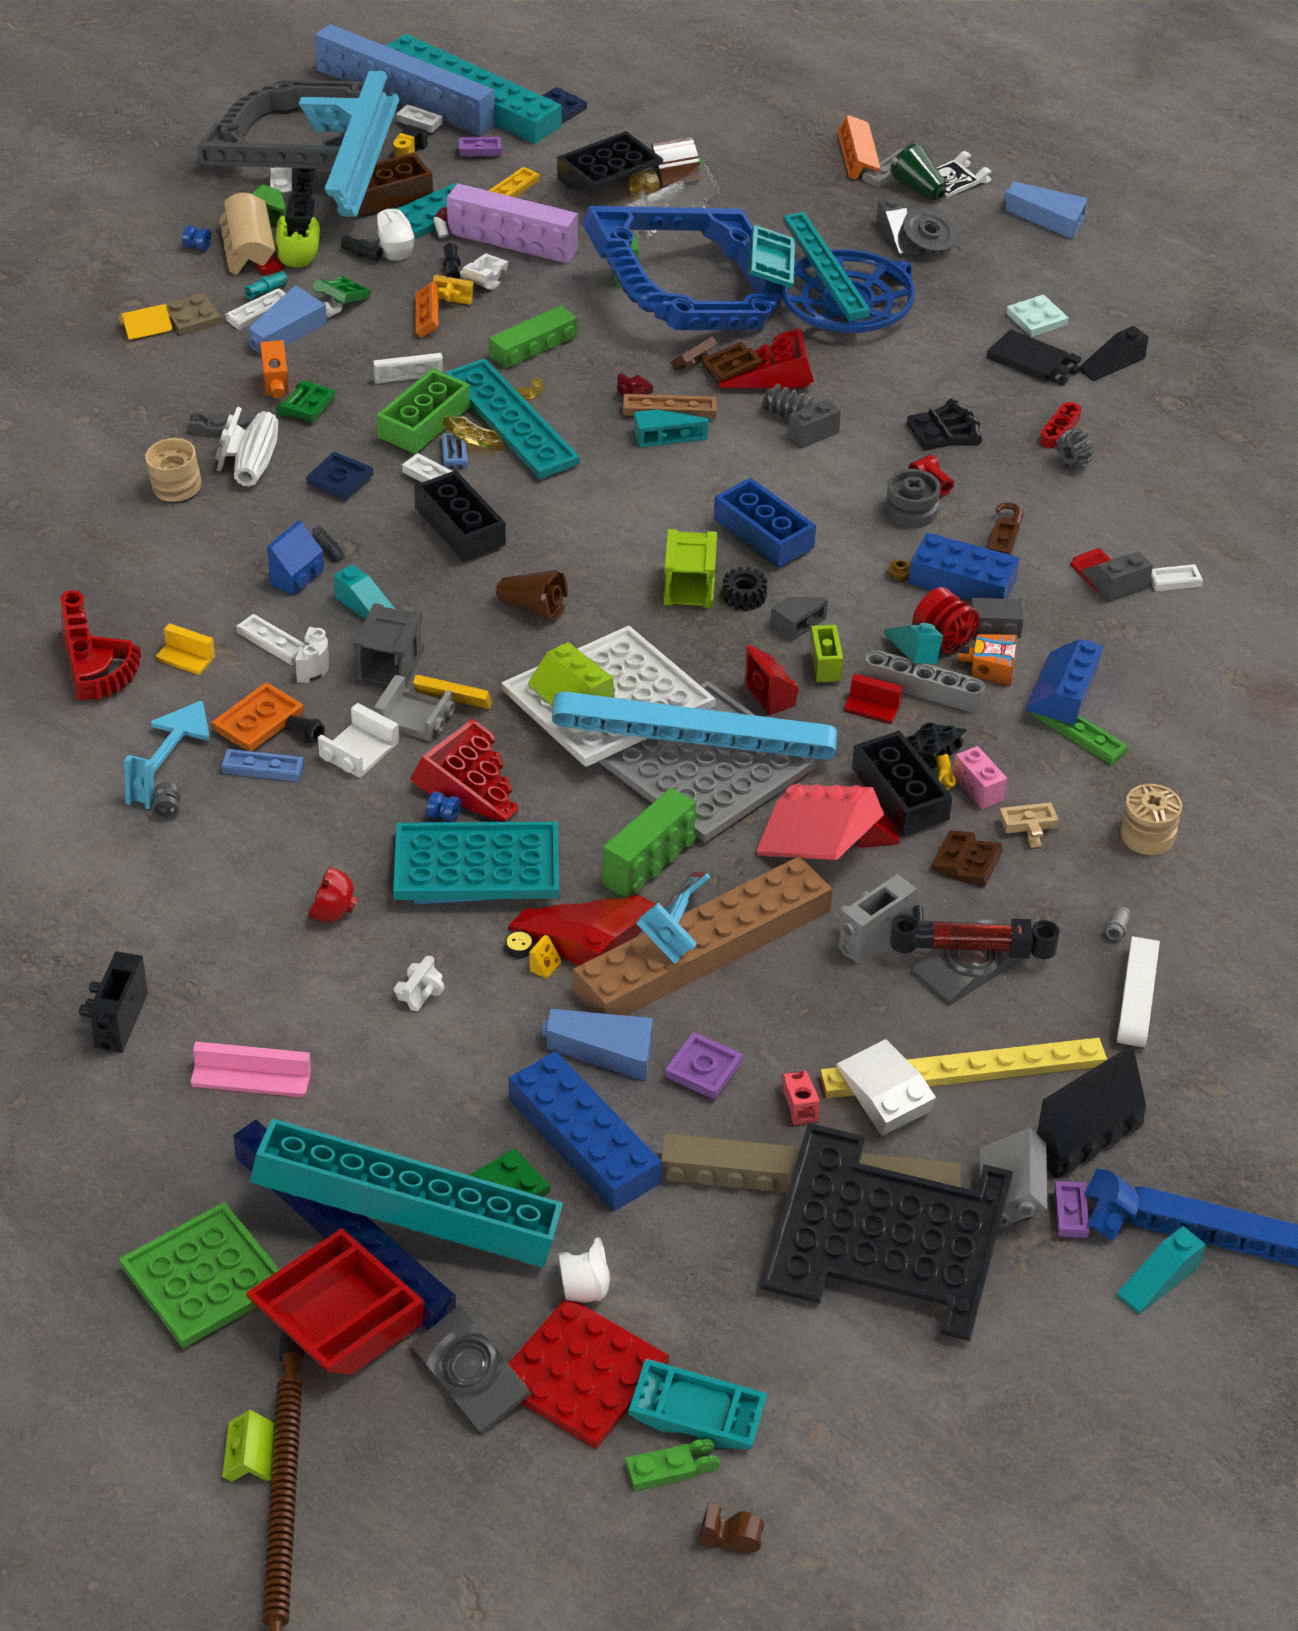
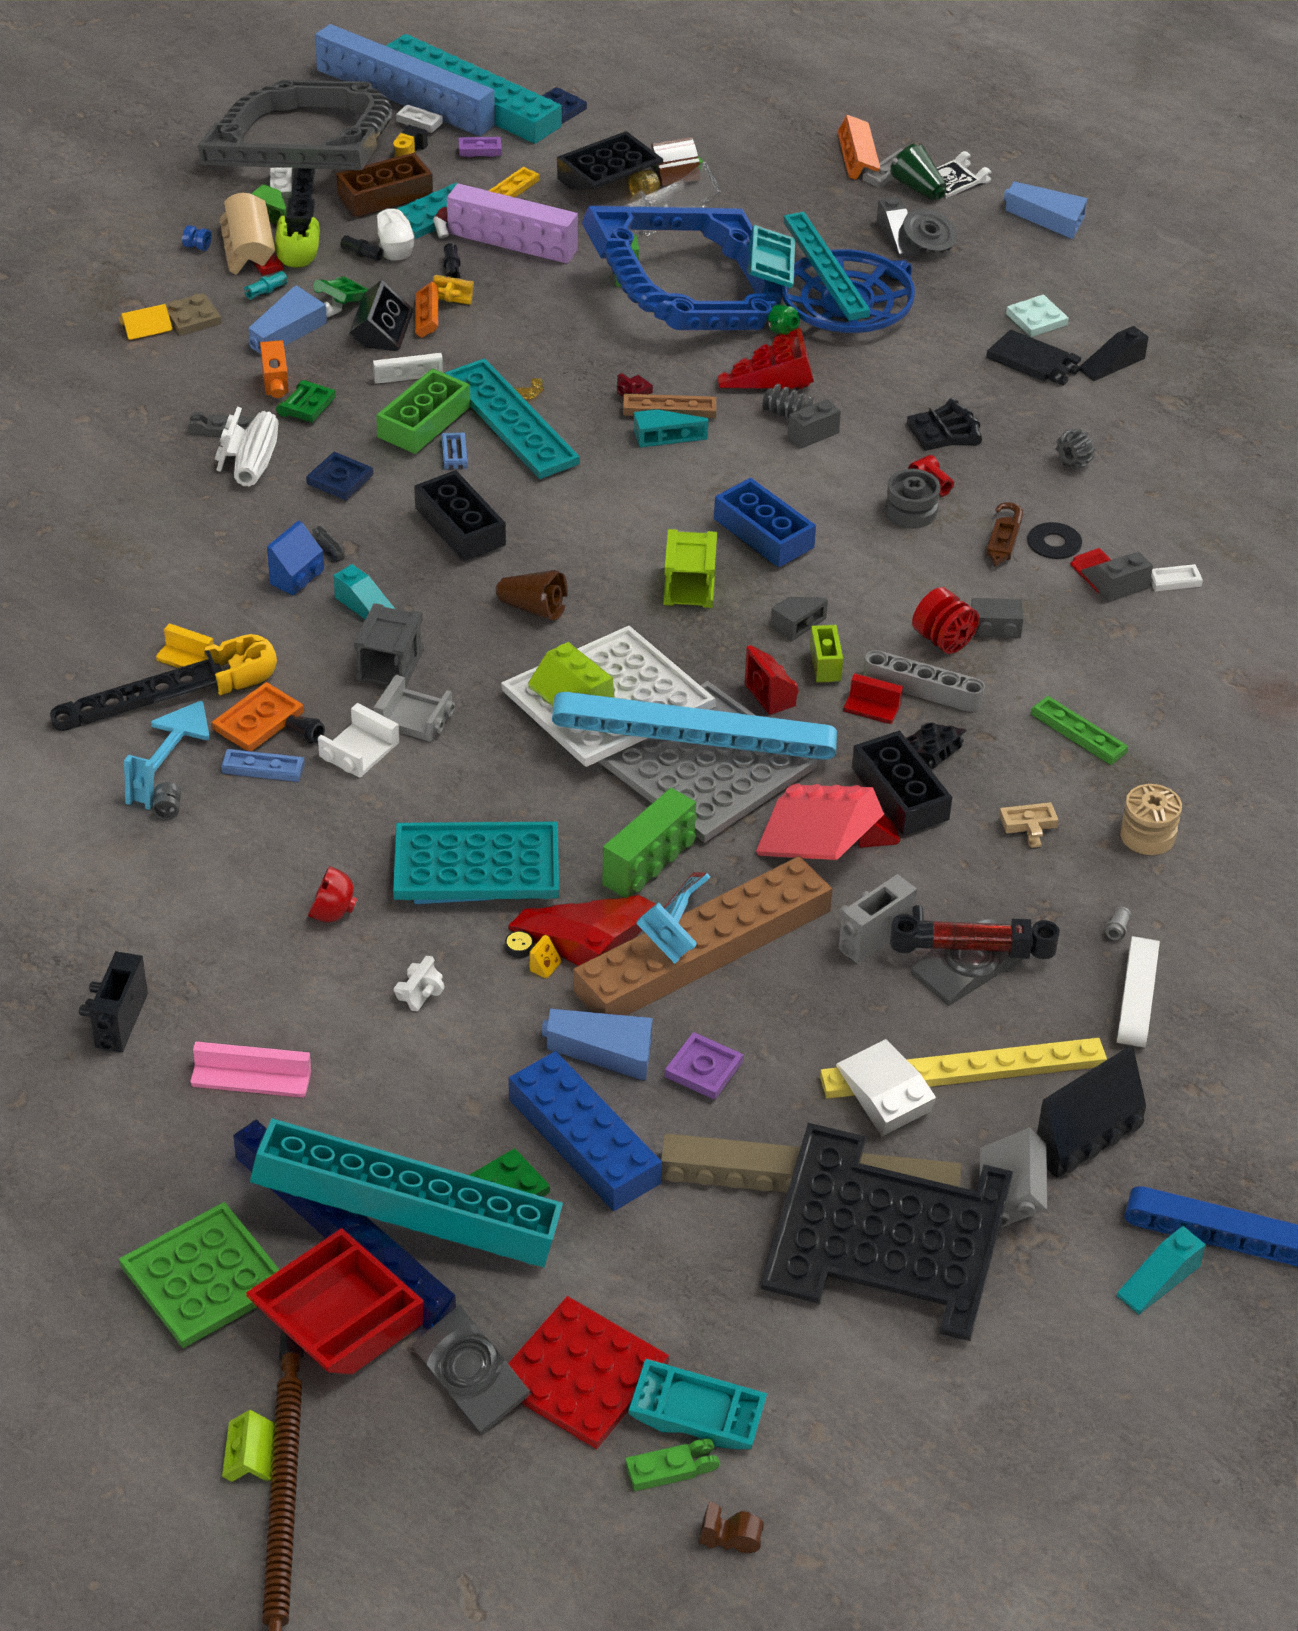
red arm [61,590,141,701] -> none
tan wheel [145,438,202,502] -> none
white tile [225,288,286,331] -> none
white tile [236,614,306,666] -> none
white cylinder [295,627,329,683] -> none
medium azure piece [299,71,400,217] -> none
white plate [402,453,451,482] -> none
red slope [410,718,518,822] -> none
yellow tile [413,675,492,710] -> none
blue wheel [426,791,461,822] -> none
clear yellow tile [443,416,504,451] -> none
white cylinder [460,254,508,290] -> none
bright green brick [489,305,578,369] -> none
white helmet [557,1238,610,1303] -> none
reddish brown plate [670,336,717,370] -> none
reddish brown slope [702,341,762,382] -> none
black tyre [722,567,767,611] -> none
coral leg [781,1070,820,1126] -> none
teal slope [884,623,943,664] -> none
pearl gold plate [888,559,911,582] -> none
blue brick [908,532,1020,601] -> none
reddish brown slope [932,830,1003,886] -> none
yellow arm [935,754,956,790] -> none
bright pink brick [953,746,1007,810] -> none
orange torso [958,634,1017,686] -> none
blue slope [1025,639,1104,725] -> none
red beam [1040,402,1081,448] -> none
medium lavender plate [1054,1181,1089,1238] -> none
blue brick [1084,1168,1139,1240] -> none
none -> piece [50,634,277,731]
none -> black slope [349,280,414,351]
none -> green head [767,304,800,335]
none -> black gear [1028,522,1082,559]

